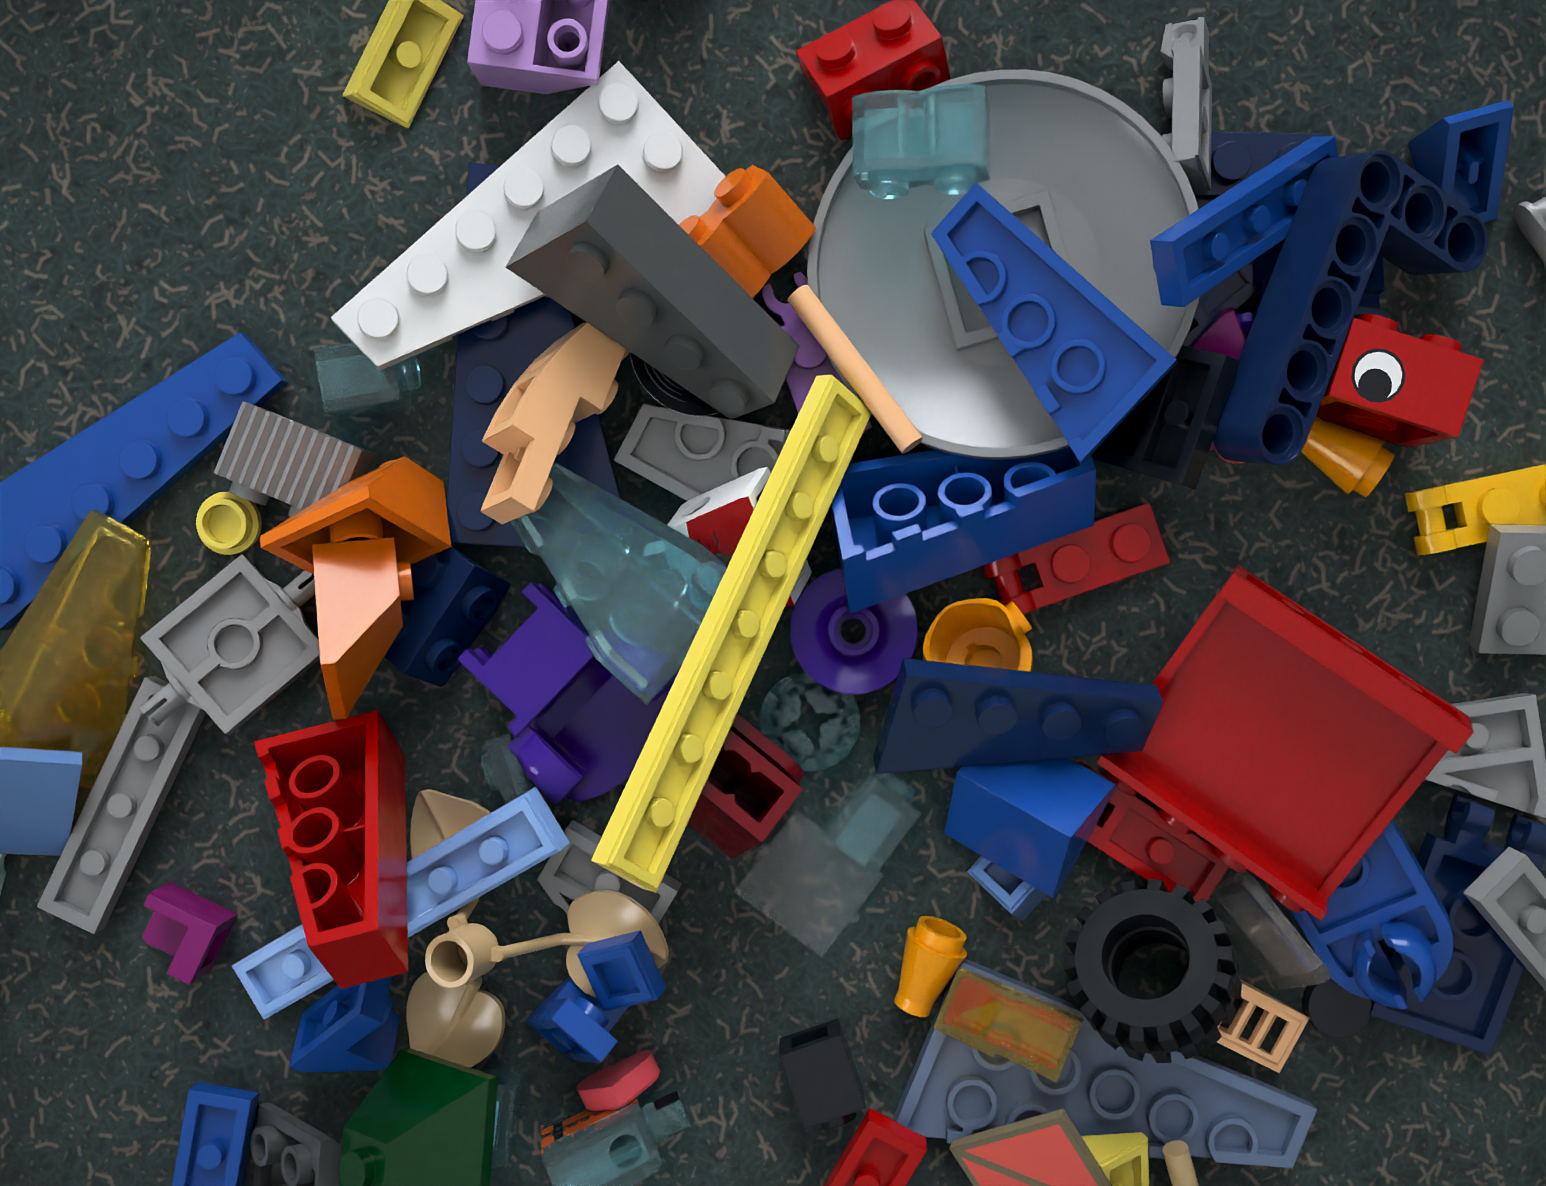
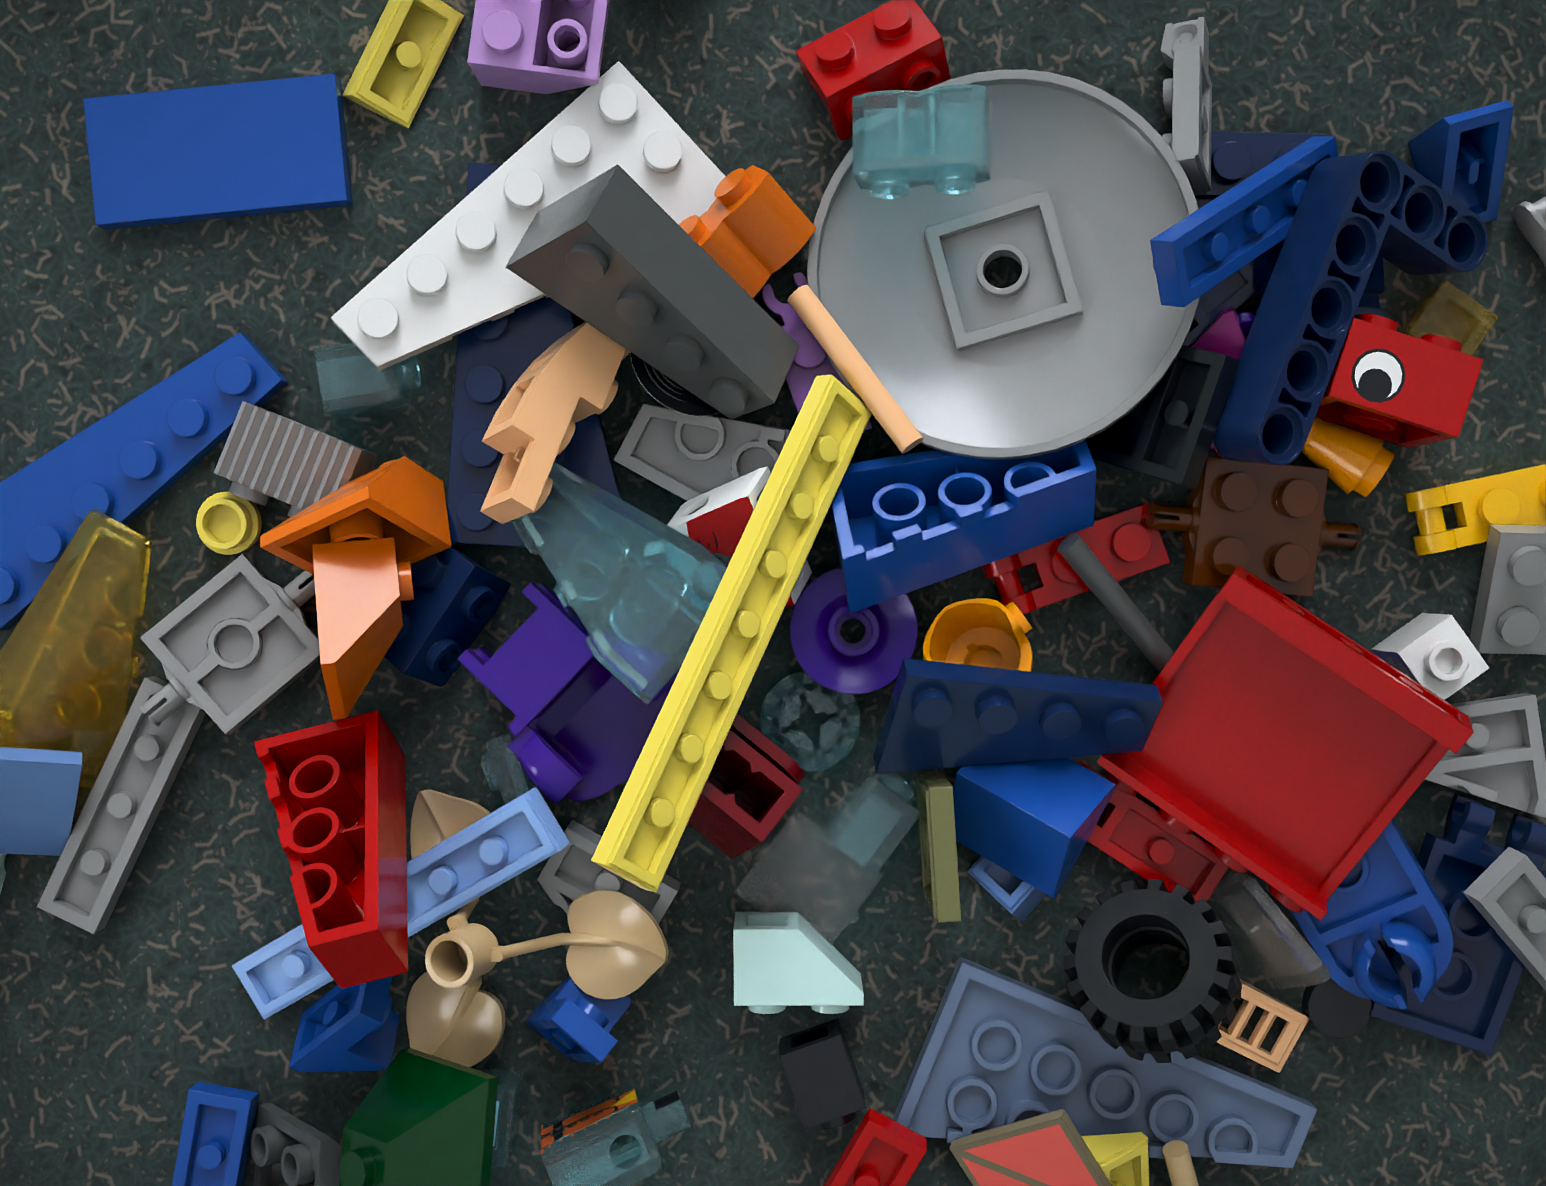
magenta panel [142,882,238,985] -> none
coral tile [576,1050,661,1112] -> none
blue tile [577,930,666,1011] -> none
light orange cone [894,916,967,1017] -> none
blue wing [931,182,1178,464] -> none
clear yellow slope [933,967,1084,1083] -> none
none -> blue tile [83,74,353,230]
none -> light aqua slope [733,912,864,1014]
none -> olive tile [915,771,961,923]
none -> dark grey bar [1057,533,1174,673]
none -> reddish brown plate [1145,456,1361,597]
none -> white brick [1370,613,1489,700]
none -> clear yellow plate [1402,280,1499,355]

